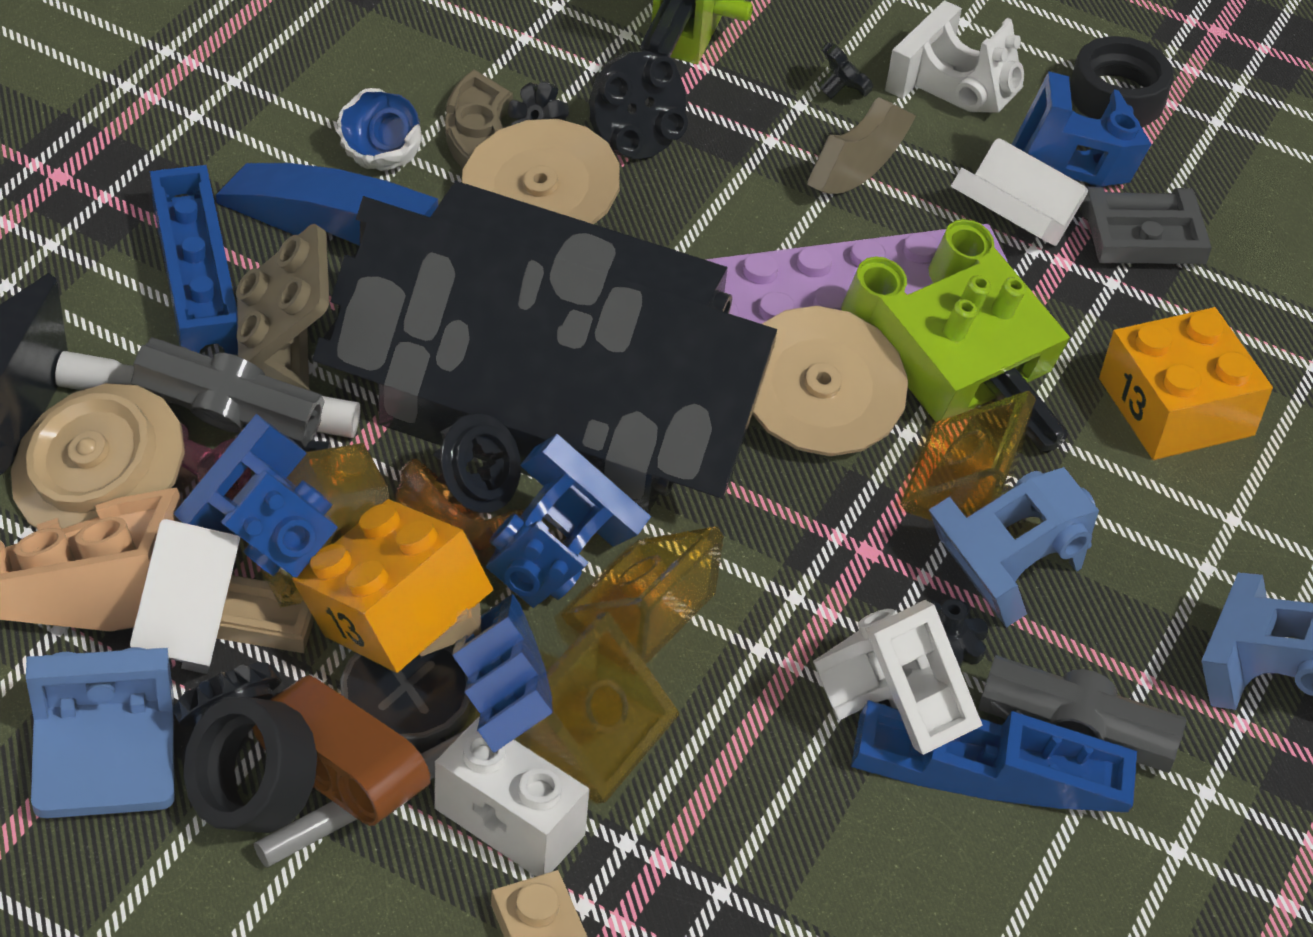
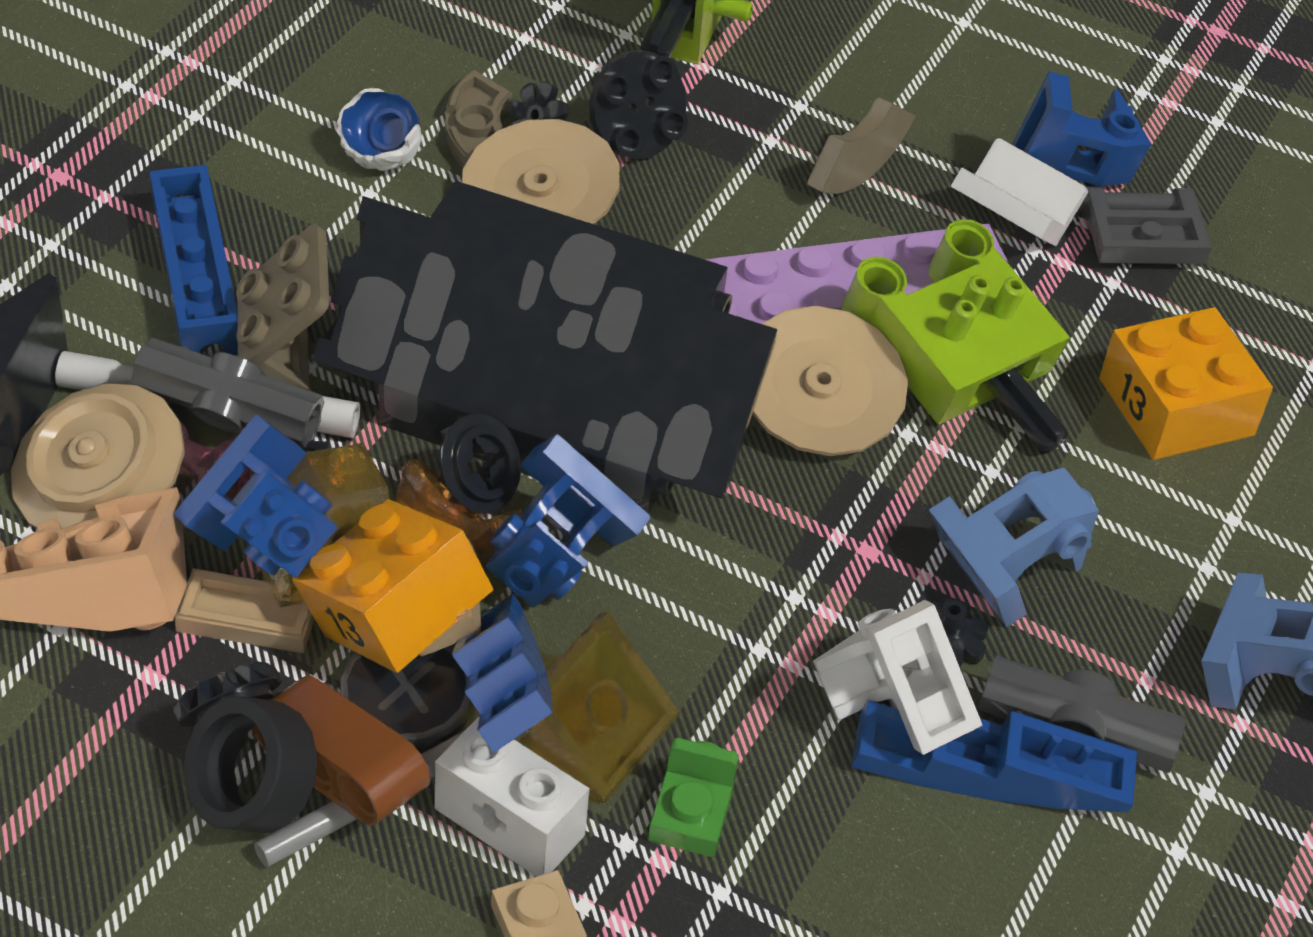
medium blue bracket [26,647,175,818] -> none
white panel [130,519,240,674] -> none
blue slope [216,163,438,246] -> none
clear yellow slope [561,526,724,671] -> none
black plant [817,42,874,99] -> none
white tile [885,0,1024,113] -> none
clear yellow slope [900,390,1036,521] -> none
black tyre [1070,36,1174,126] -> none
none -> bright green bracket [648,738,739,858]

